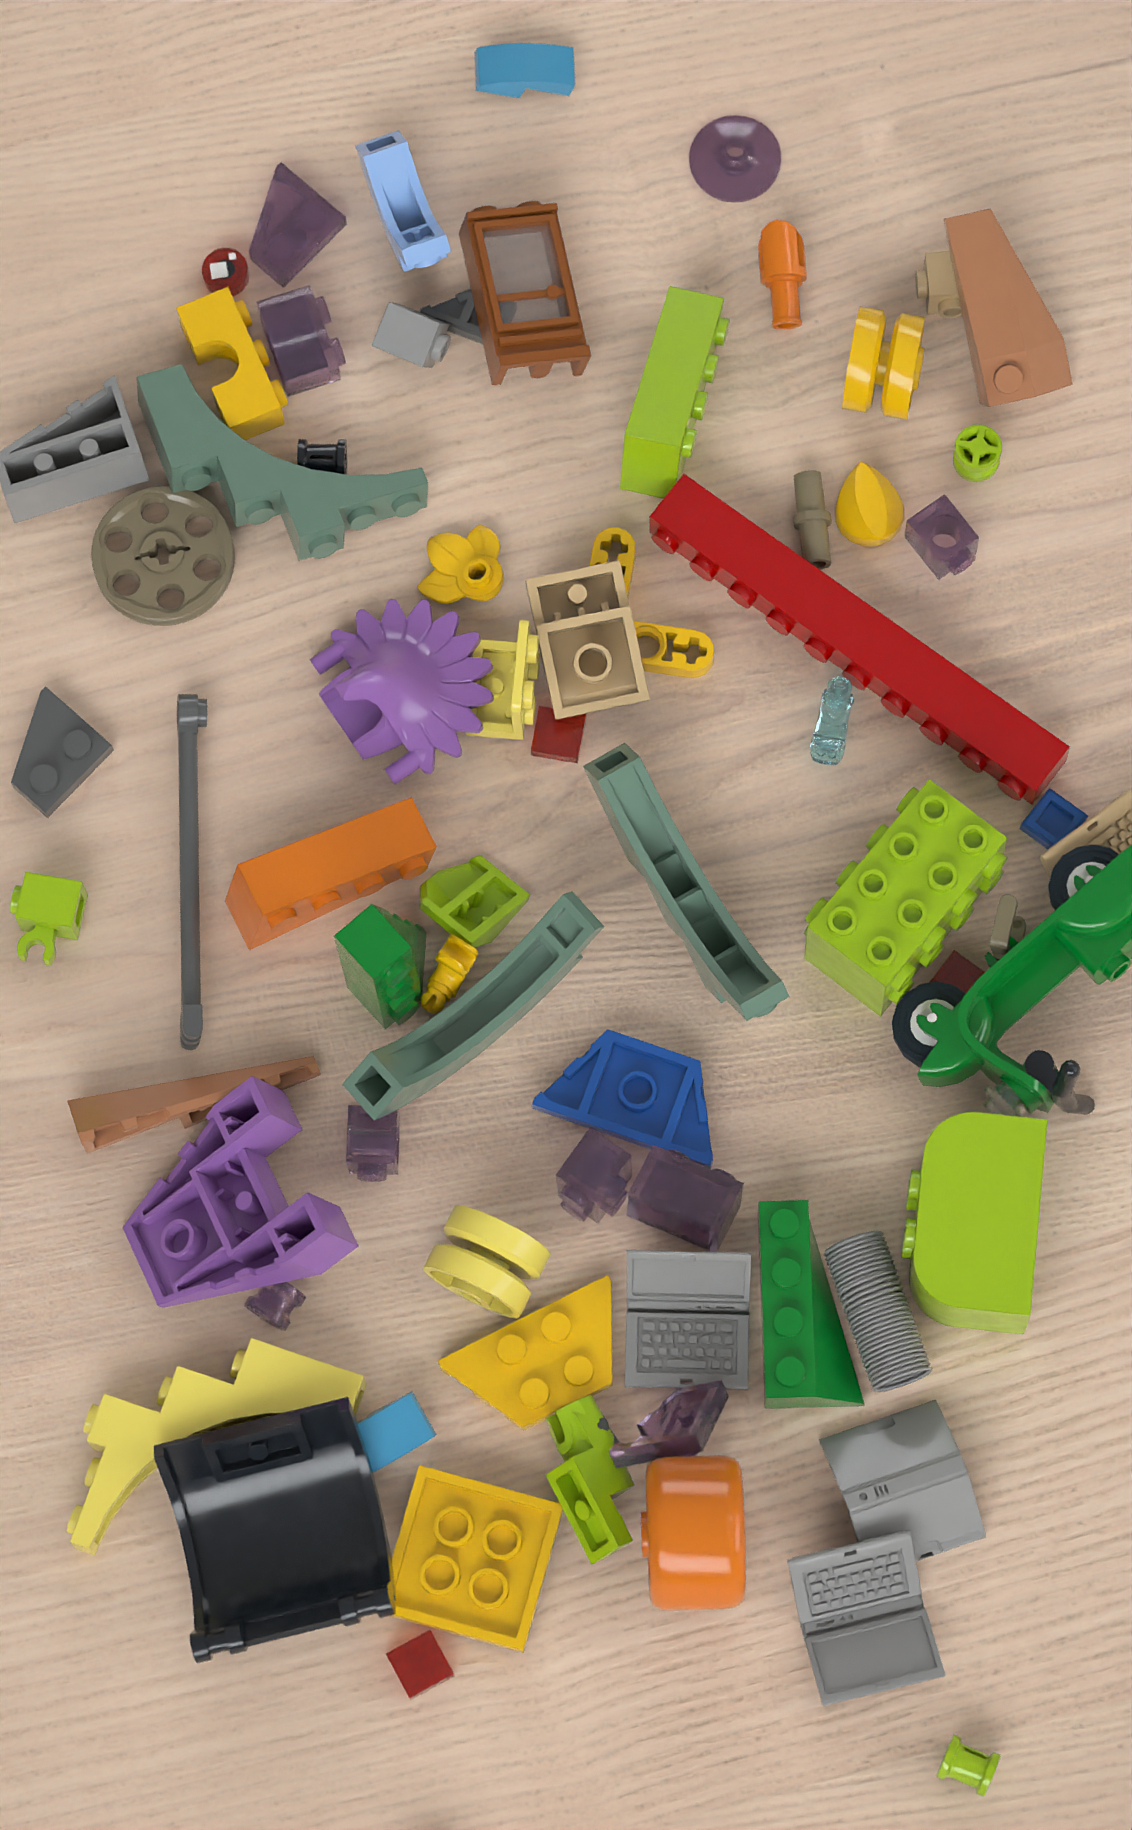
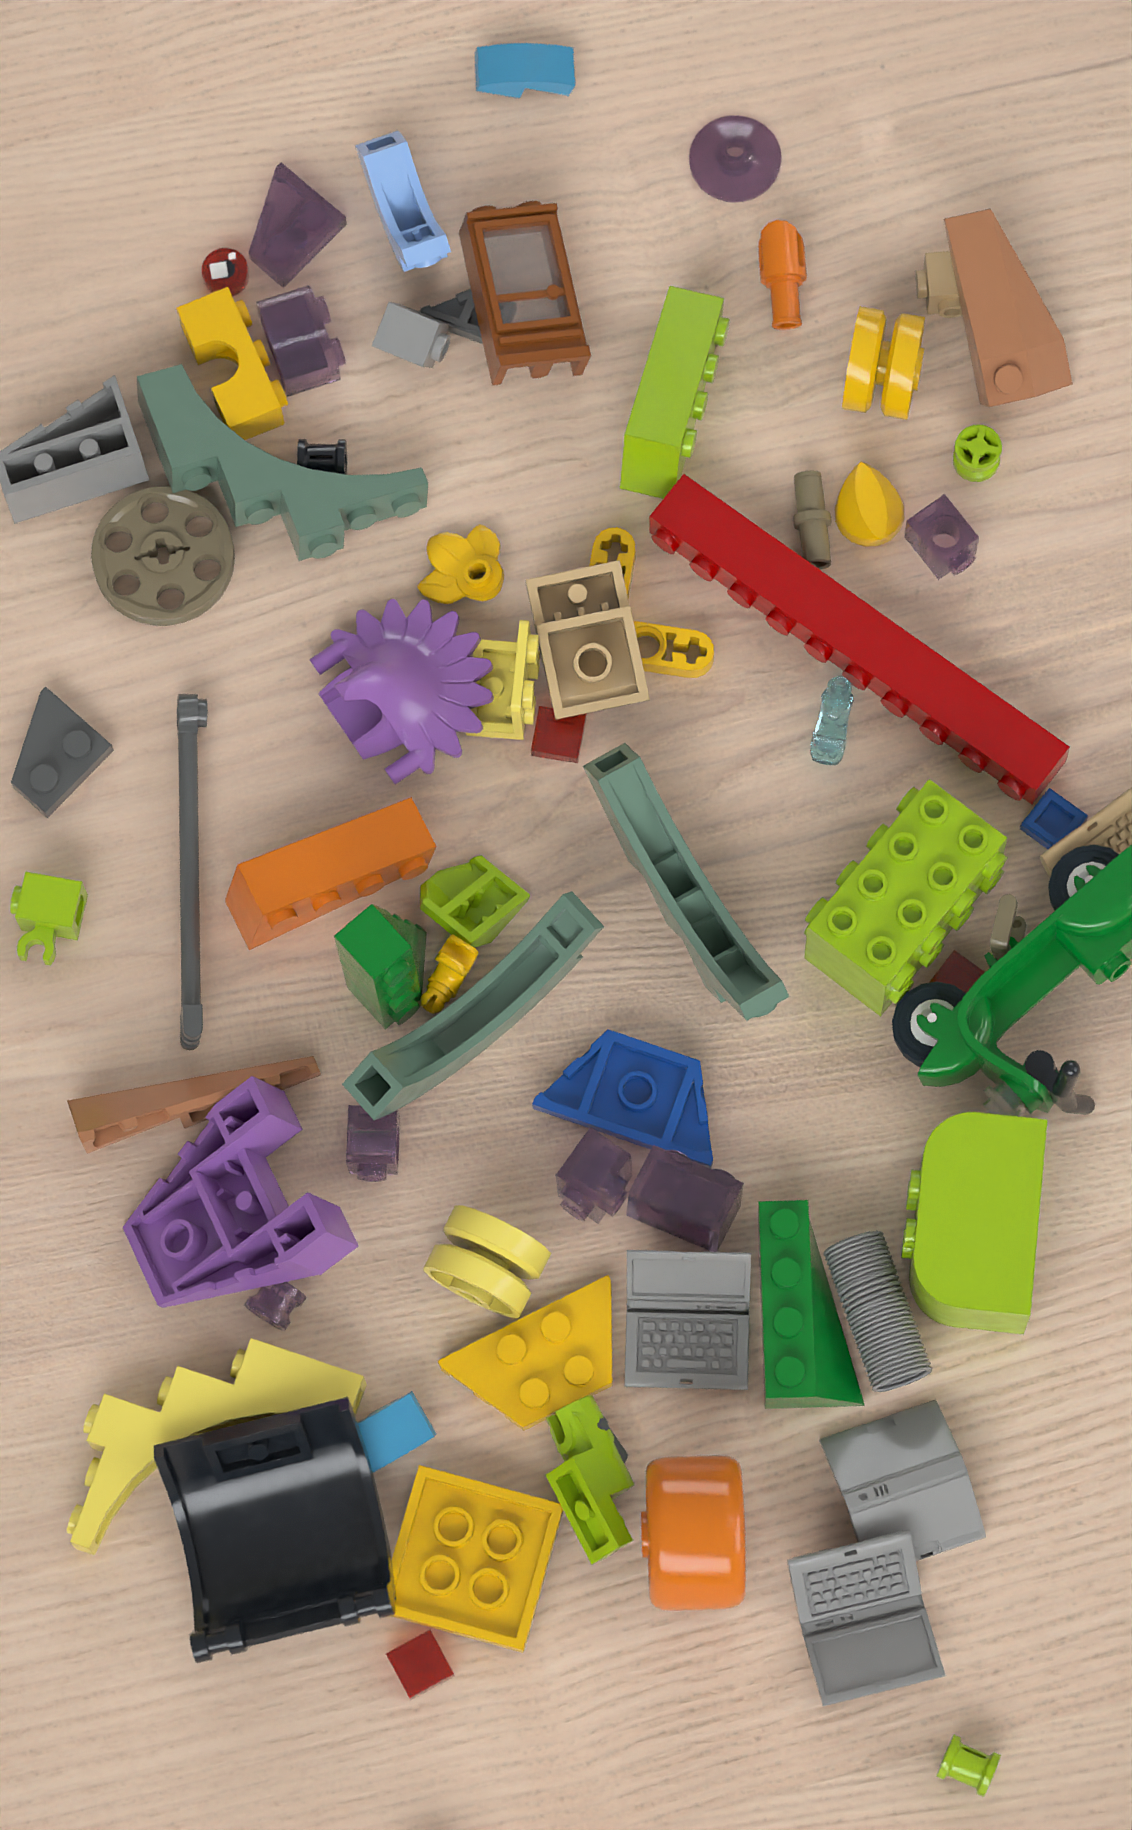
wing [609,1380,729,1468] -> none

